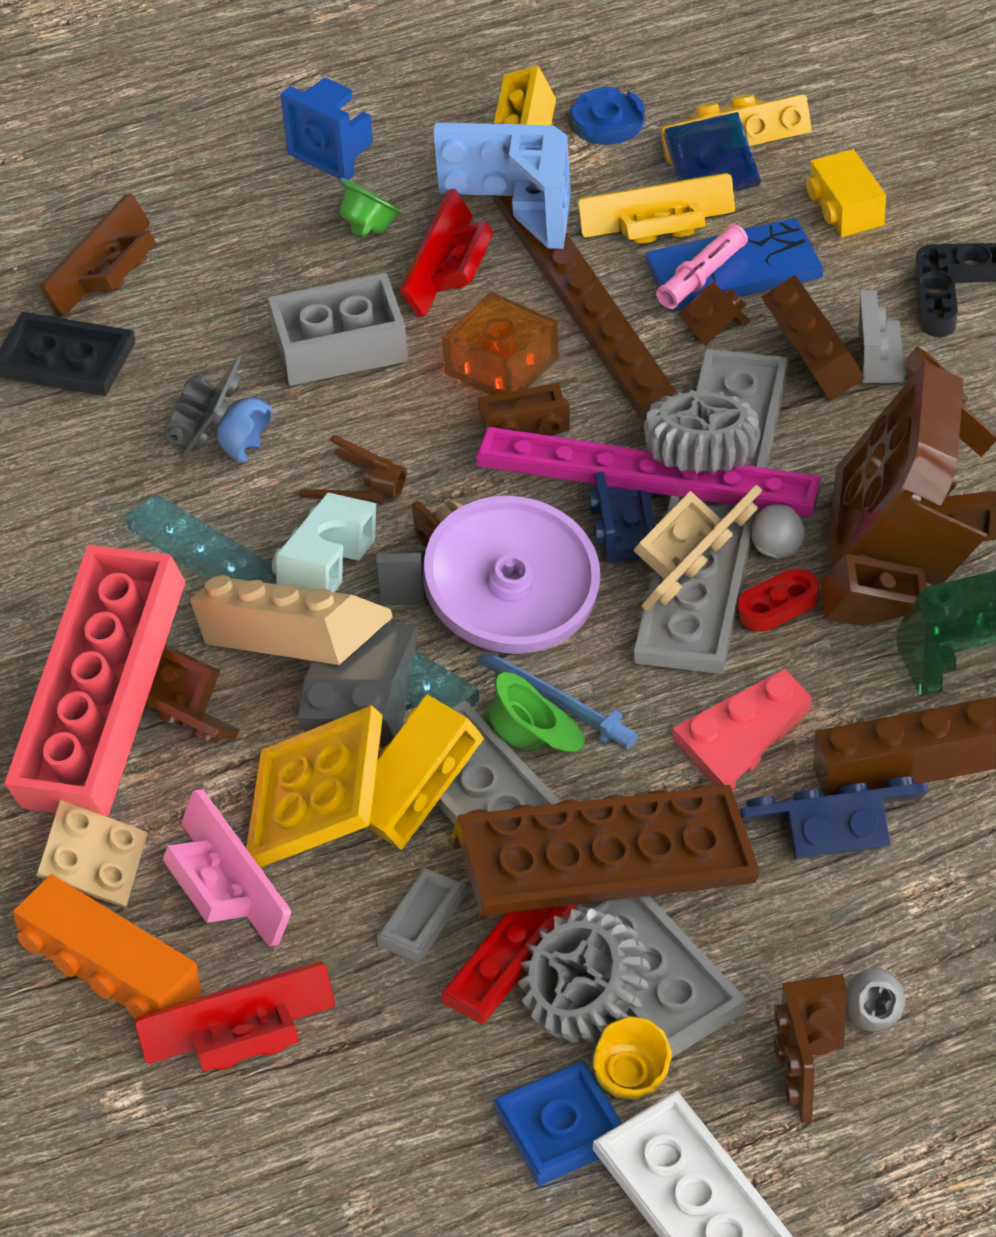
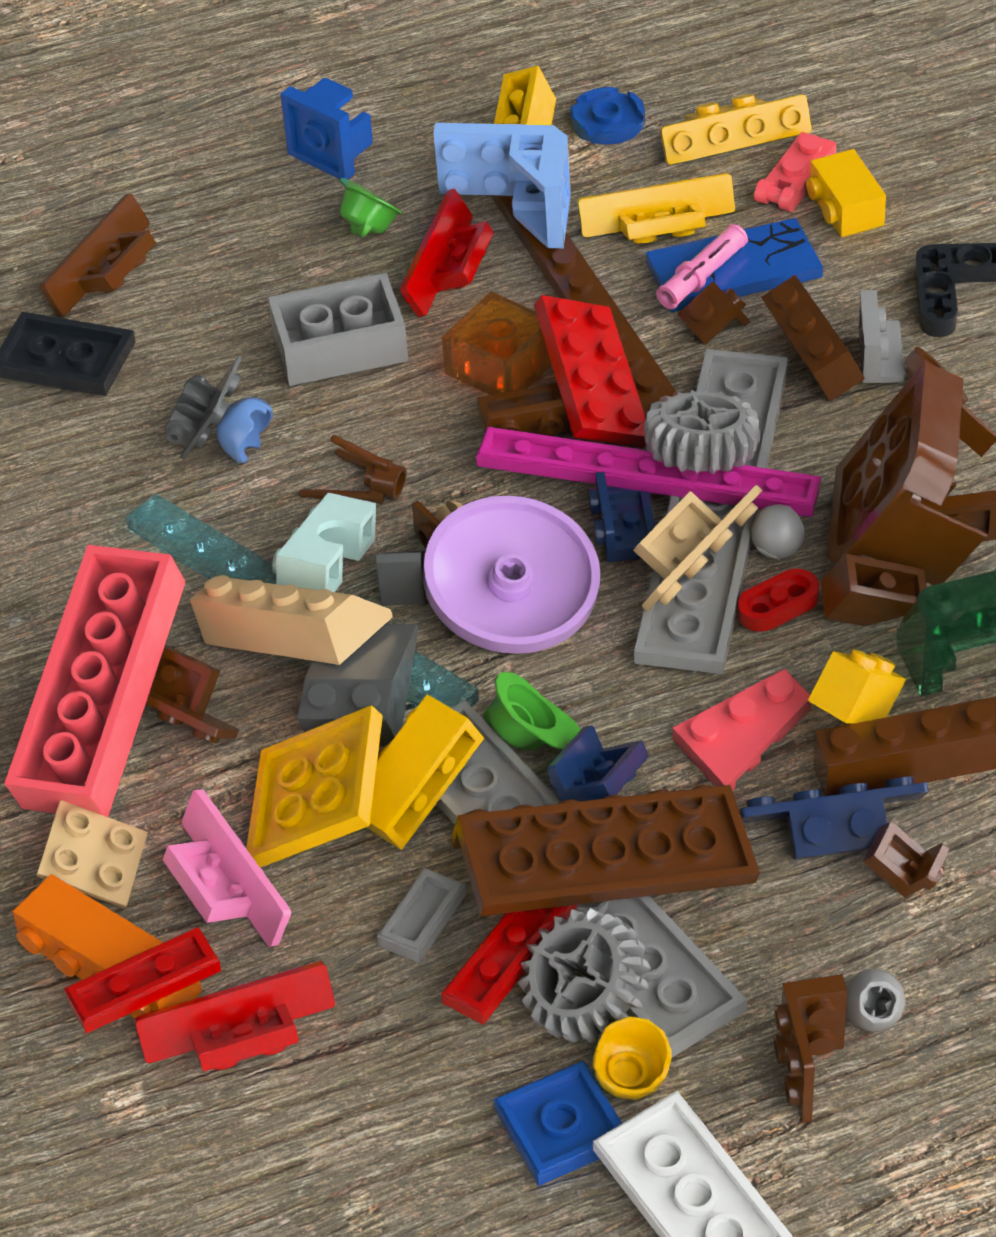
medium blue sword [477,654,638,749] -> none
clear blue tile [663,112,761,192] -> none
none -> red tile [64,927,221,1034]
none -> red plate [533,295,647,448]
none -> dark blue bracket [548,725,649,802]
none -> coral plate [754,132,836,212]
none -> yellow brick [808,649,906,724]
none -> reddish brown bracket [863,821,950,897]

